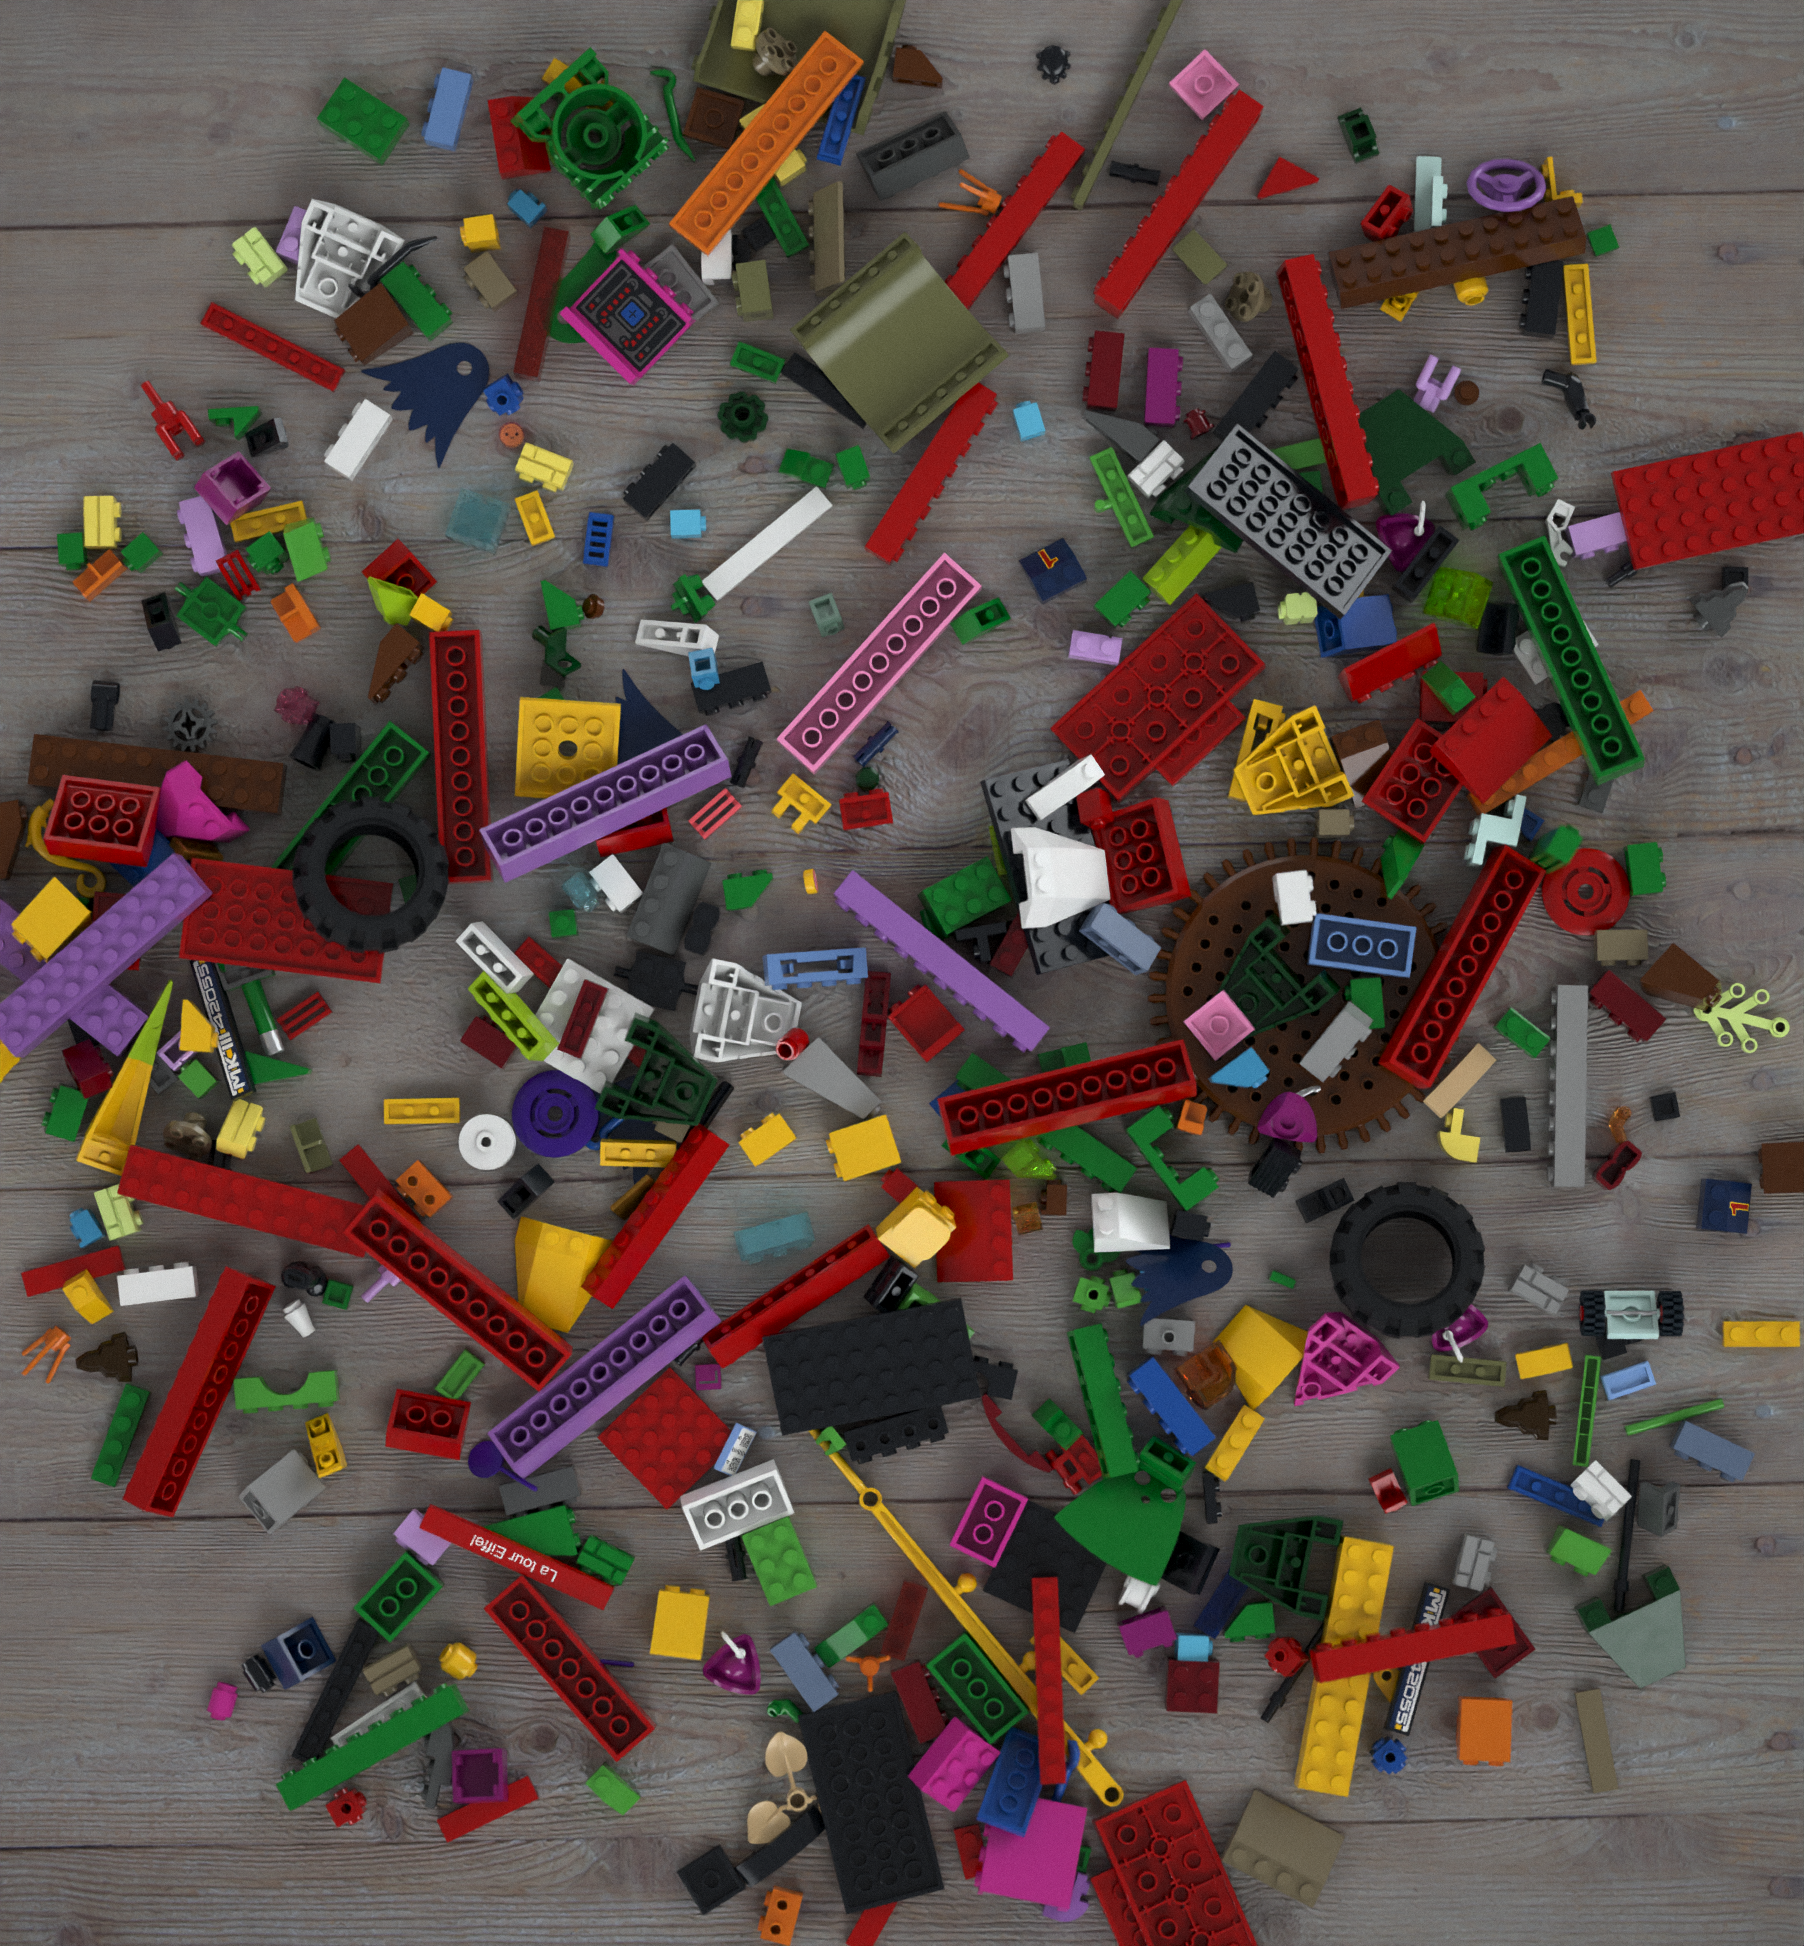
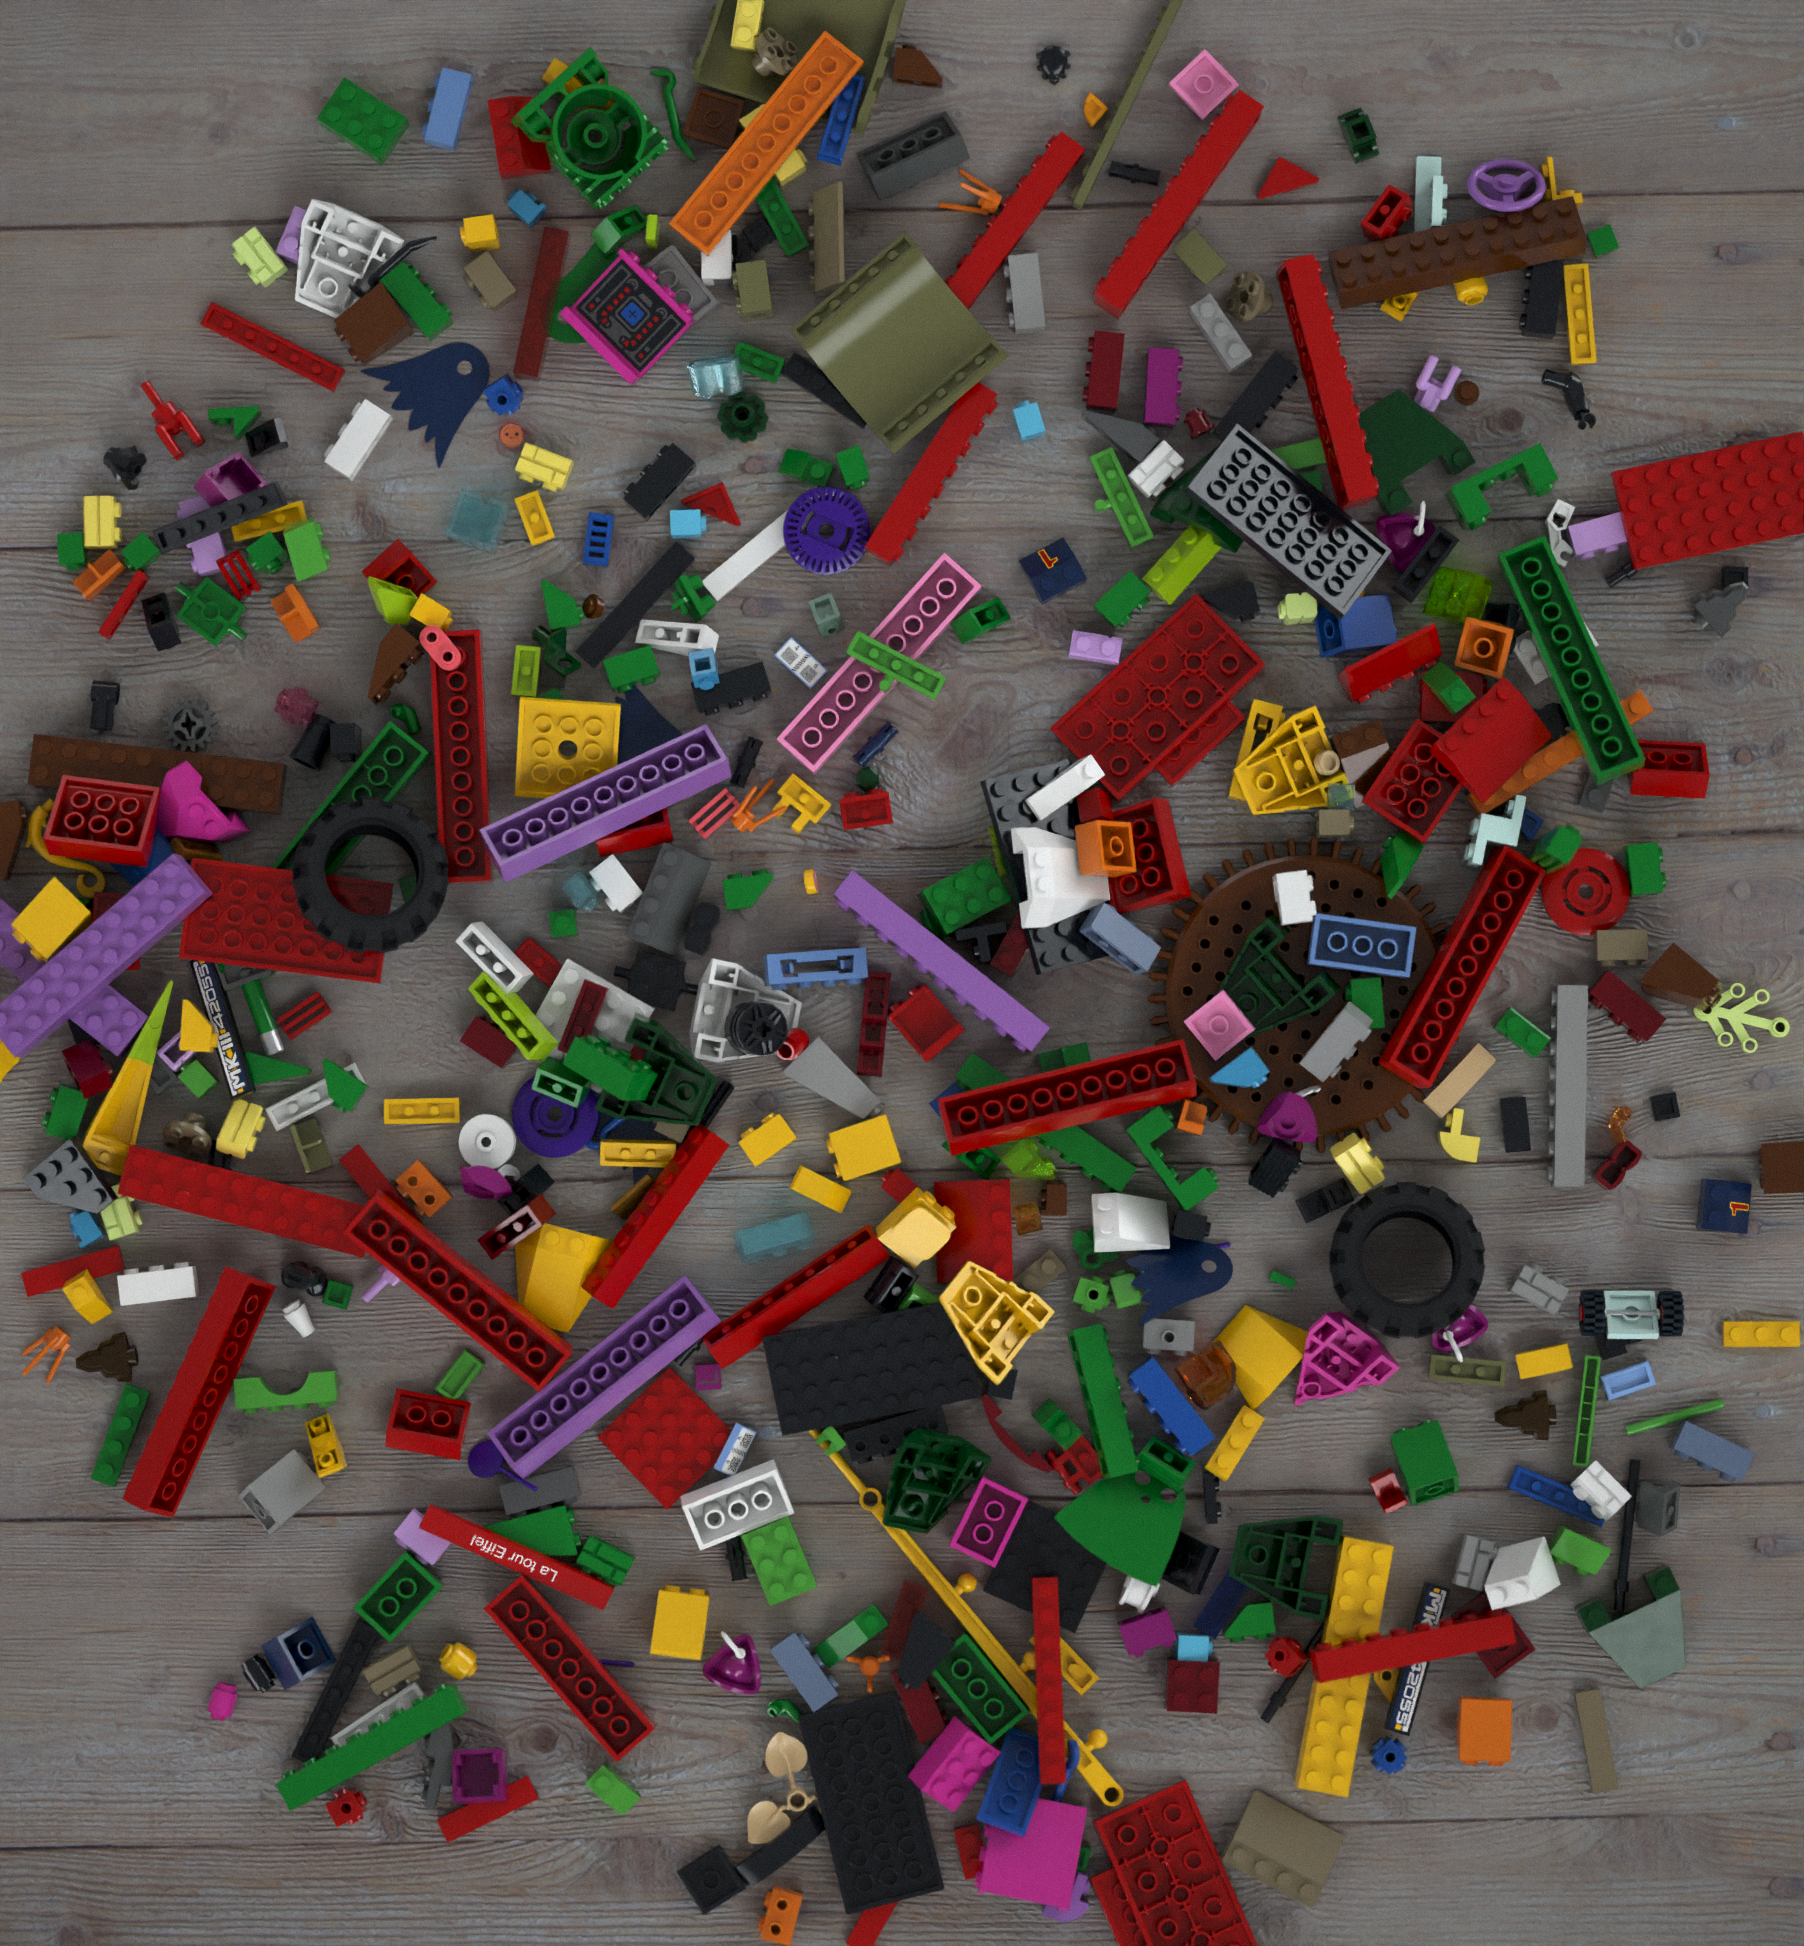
none -> plate [23,1136,118,1213]
none -> red tile [98,569,150,640]
none -> black rock [103,446,146,490]
none -> black tile [152,481,288,554]
none -> white tile [265,1063,367,1131]
none -> green slope [322,1058,369,1113]
none -> green arm [389,703,421,734]
none -> coral plate [420,625,462,671]
none -> magenta hat [460,1164,521,1199]
none -> dark red brick [477,1194,556,1260]
none -> lime plate [511,645,542,698]
none -> green brick [531,1056,592,1108]
none -> green brick [562,1035,658,1101]
none -> black tile [576,541,695,669]
none -> green brick [603,645,660,694]
none -> lime tile [645,214,660,250]
none -> red tile [680,482,741,527]
none -> clear light blue brick [688,355,744,399]
none -> black wheel [724,1002,788,1056]
none -> orange plant [730,778,787,833]
none -> white tile [774,637,828,690]
none -> dark purple piece [783,487,870,575]
none -> yellow slope [789,1165,852,1213]
none -> bright green plate [846,631,947,700]
none -> dark green wedge [882,1428,992,1534]
none -> black slope [897,1609,956,1691]
none -> yellow wedge [939,1261,1055,1385]
none -> dark tan plate [1011,1249,1066,1294]
none -> orange brick [1075,820,1137,877]
none -> light orange tile [1084,92,1109,128]
none -> tan tile [1314,750,1340,775]
none -> clear light blue plate [1327,783,1355,810]
none -> light yellow brick [1330,1133,1385,1194]
none -> orange slope [1454,617,1514,679]
none -> white slope [1484,1536,1561,1610]
none -> red slope [1628,740,1710,799]

